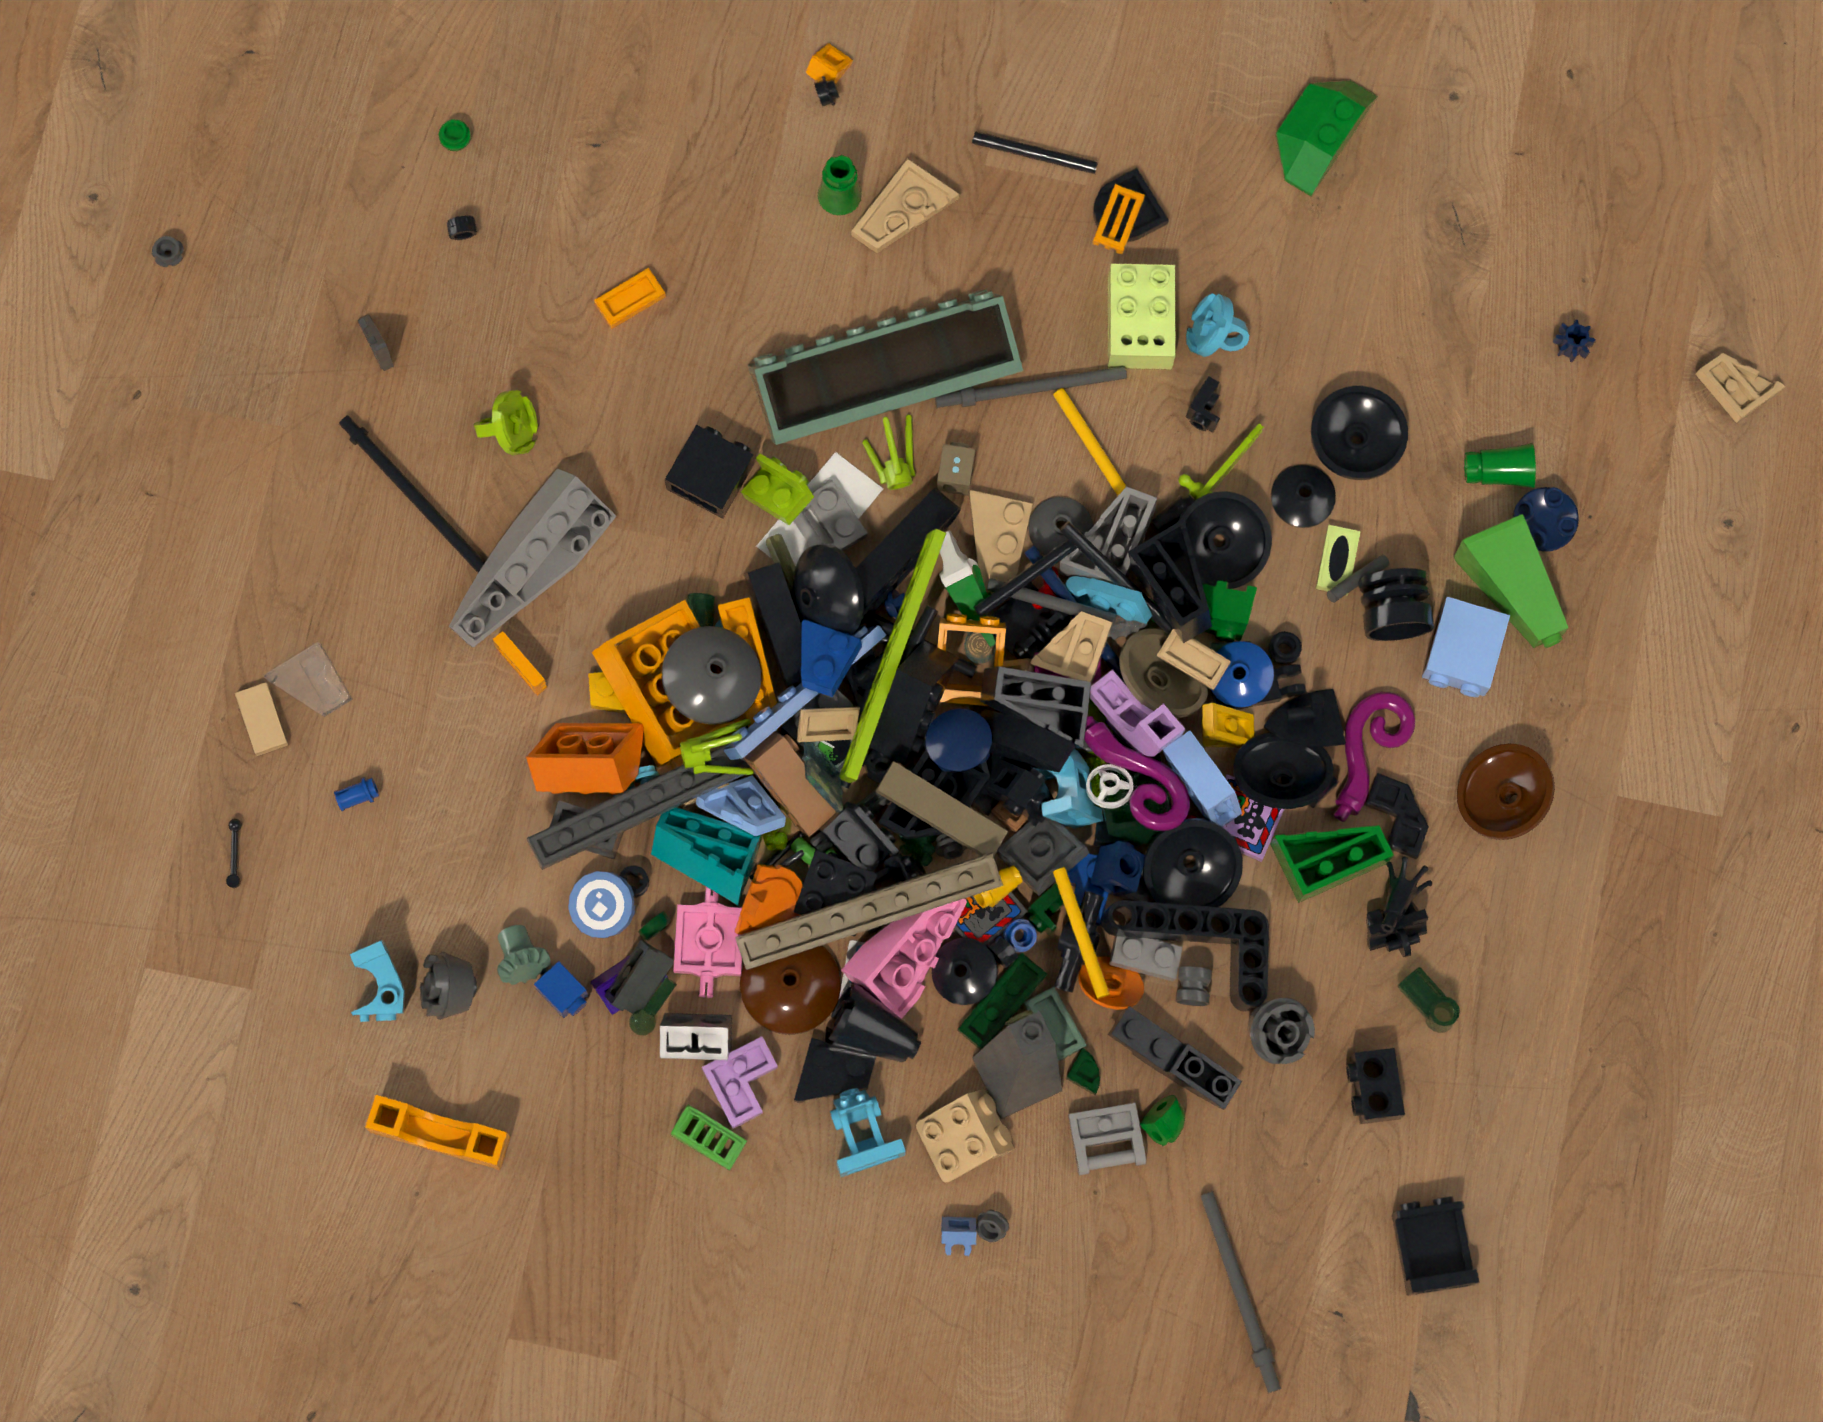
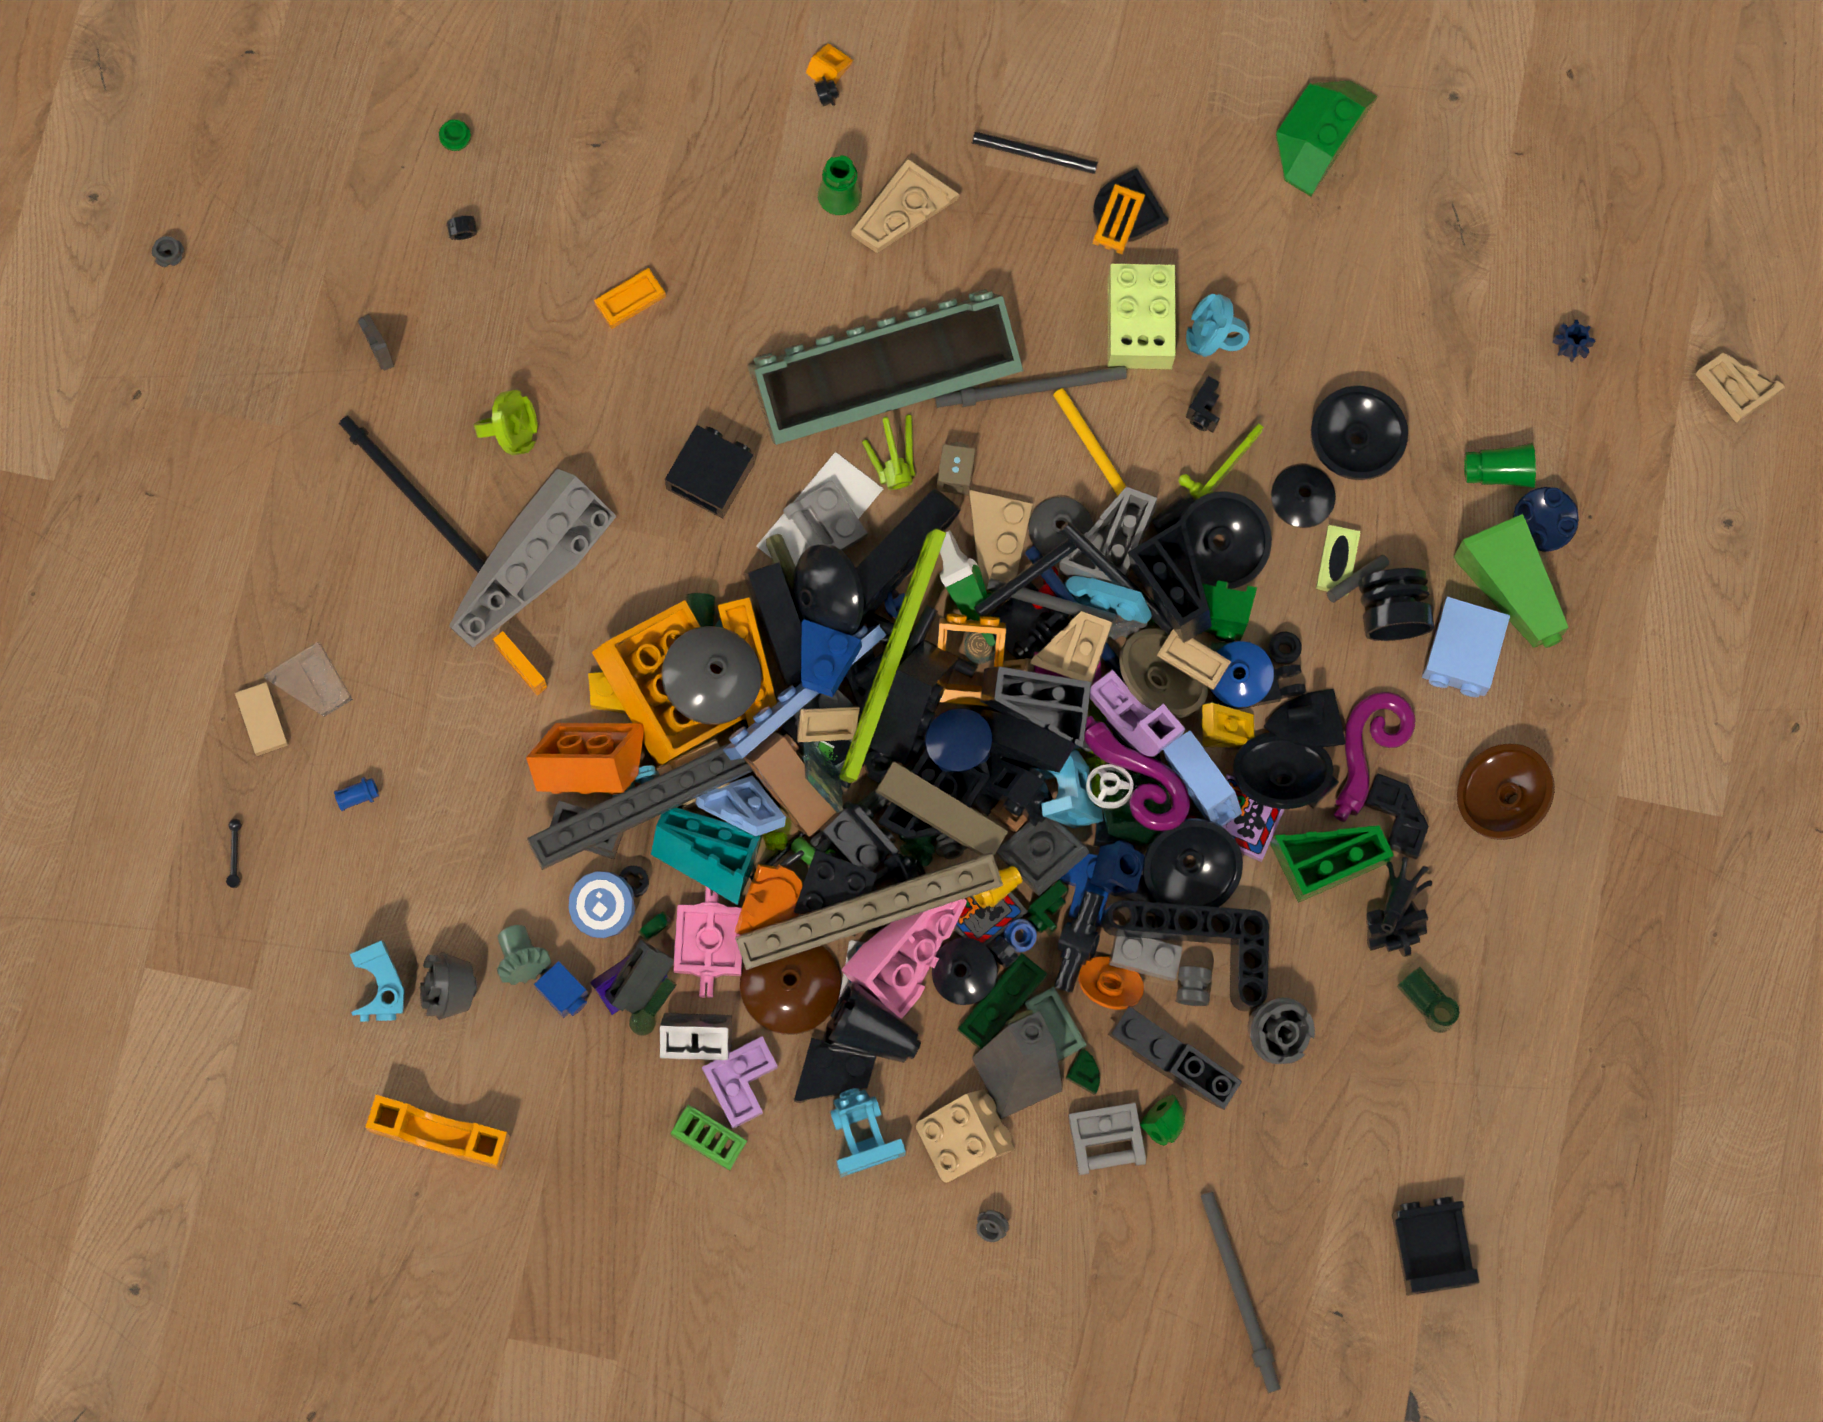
lime plant [680,719,754,775] -> none
lime bracket [741,453,814,525] -> none
medium blue tile [941,1217,977,1256] -> none
yellow bar [1053,867,1110,999] -> none
black brick [1346,1048,1405,1124] -> none

